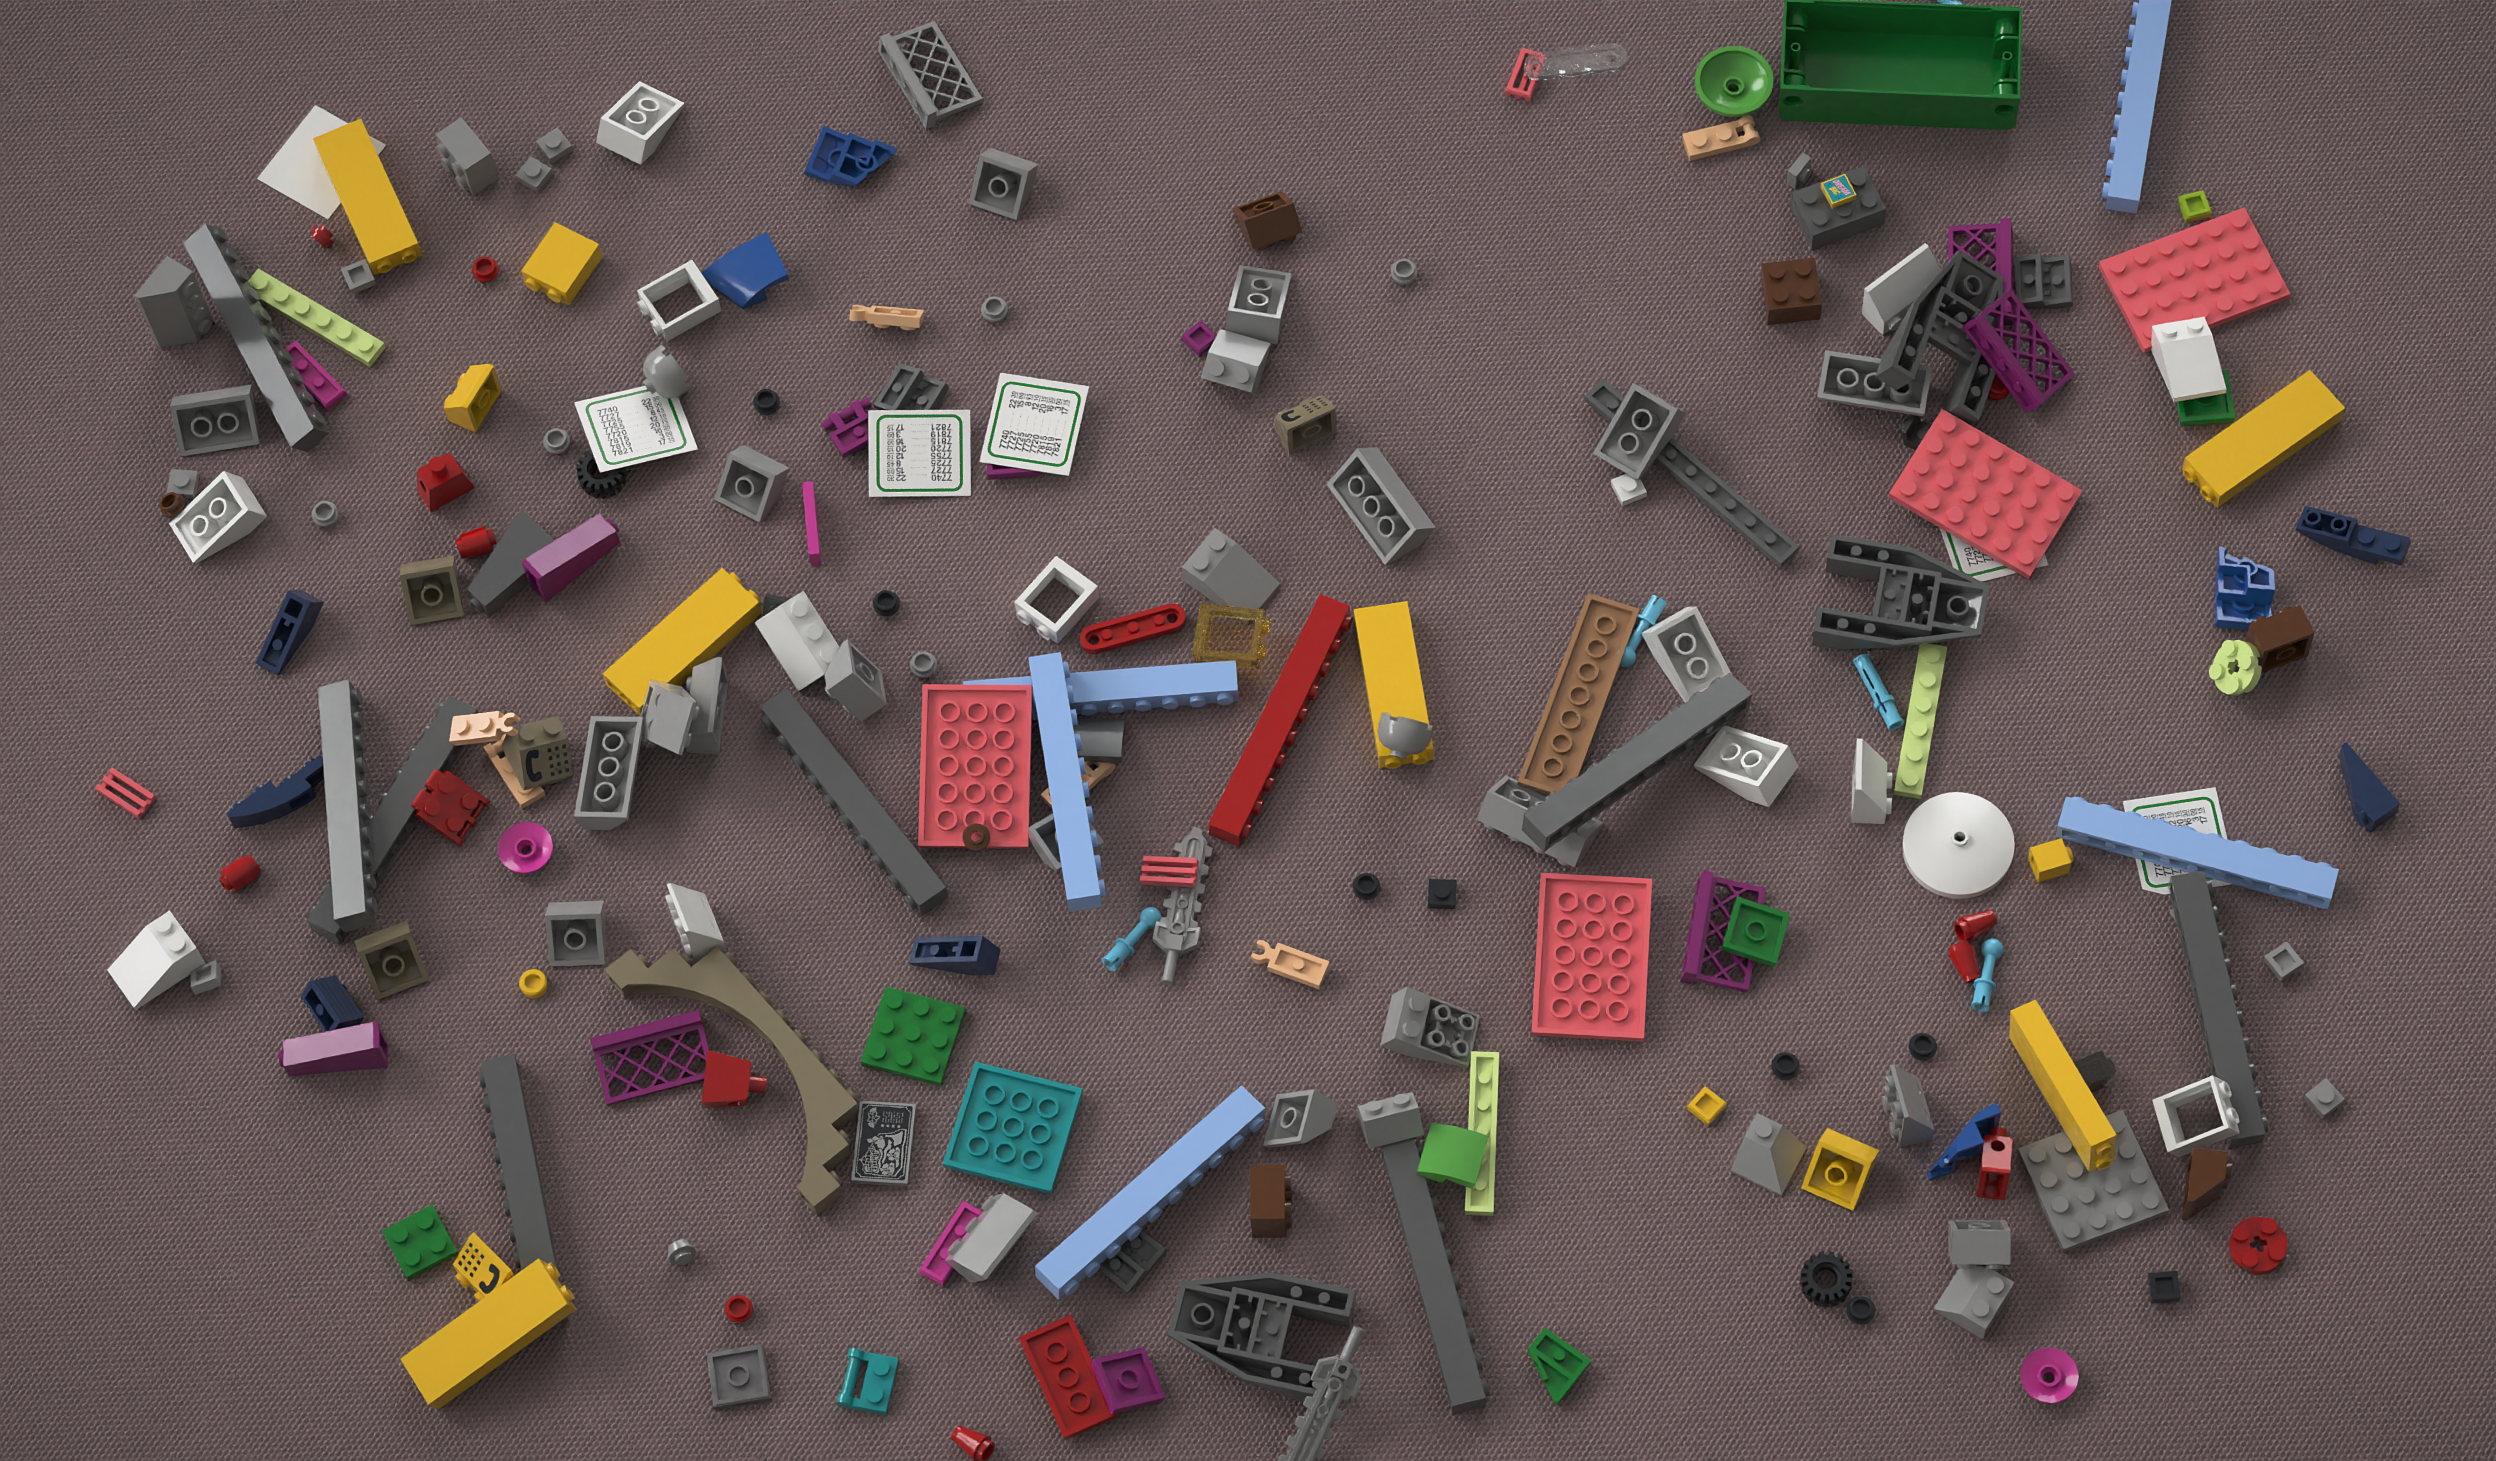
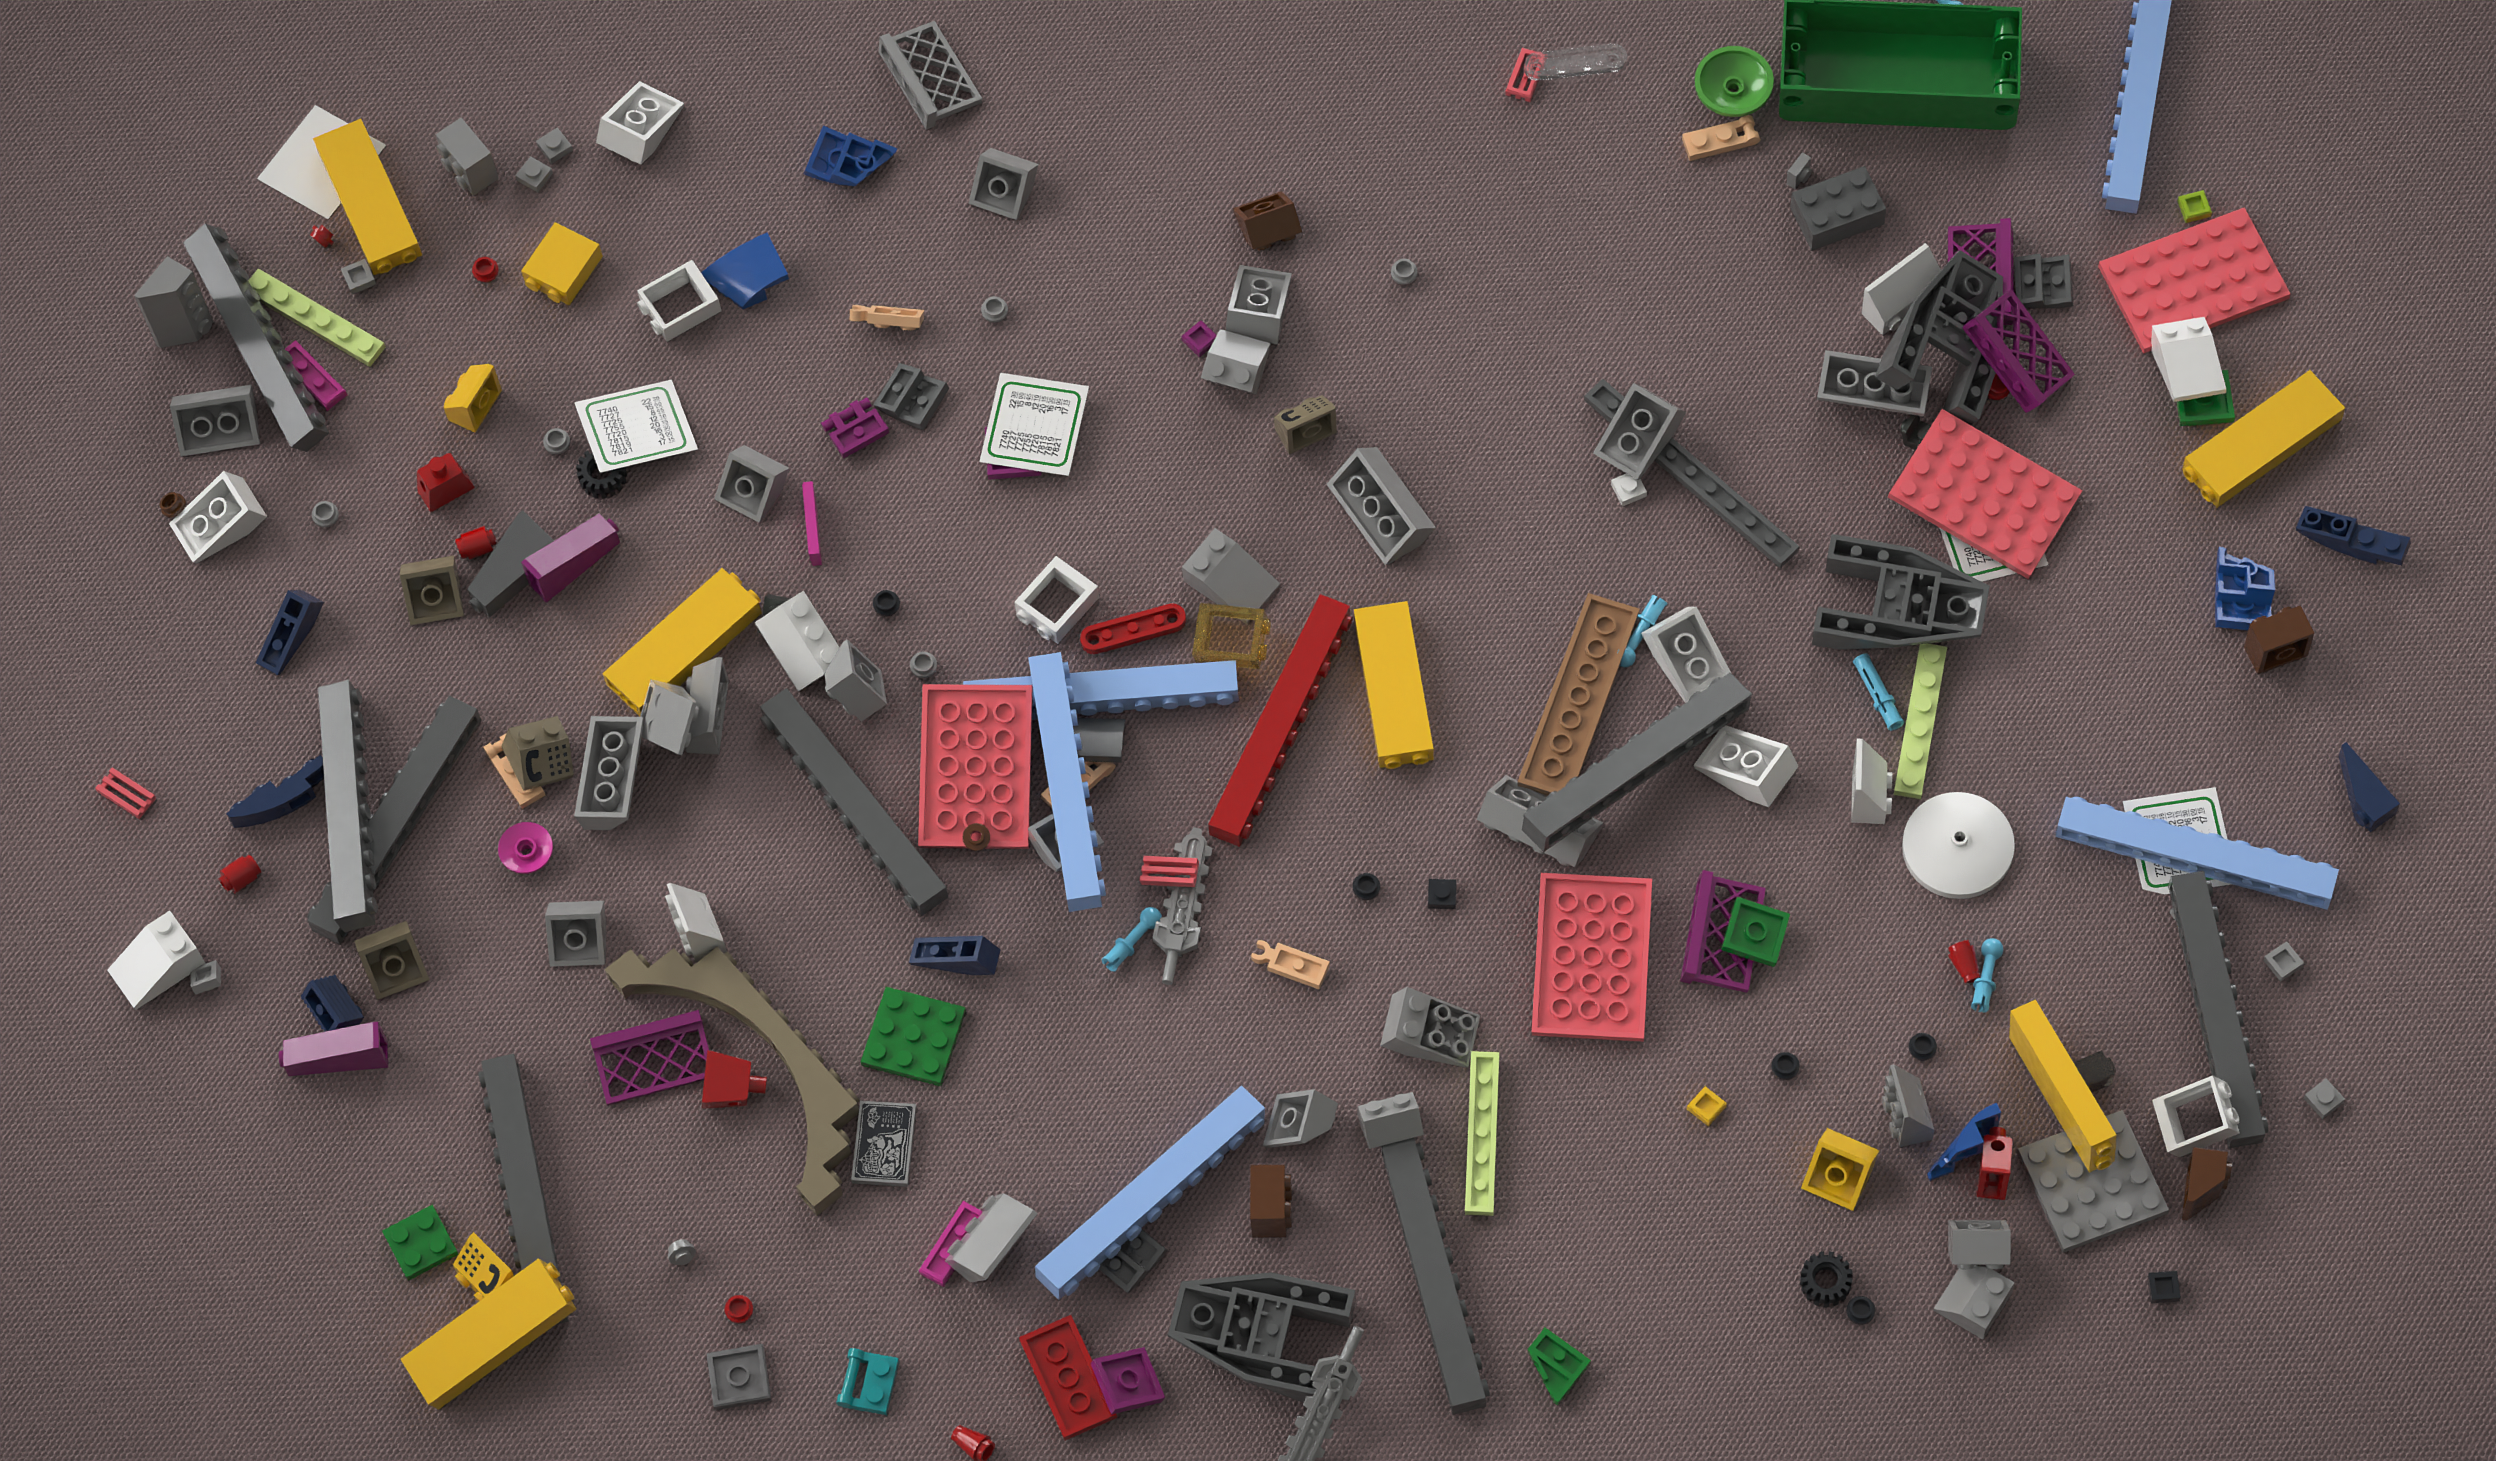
light grey plate [167,469,199,499] -> none
red plate [410,769,490,847] -> none
light nougat plate [449,711,520,746] -> none
yellow tile [519,969,548,999] -> none
light grey cylinder [643,345,693,399] -> none
black plate [753,389,780,415] -> none
white sticker [868,410,971,497] -> none
teal plate [943,1062,1083,1195] -> none
light grey cylinder [1378,713,1434,759] -> none
bright green slope [1416,1123,1489,1189] -> none
light grey slope [1731,1113,1807,1197] -> none
reddish brown brick [1760,258,1822,325] -> none
tile [1821,174,1856,209] -> none
red cone [1954,910,1997,943] -> none
dark pink dish [2020,1347,2079,1404] -> none
yellow brick [2028,838,2074,883] -> none
yellowish green plate [2209,640,2262,696] -> none
red plate [2229,1217,2288,1275] -> none

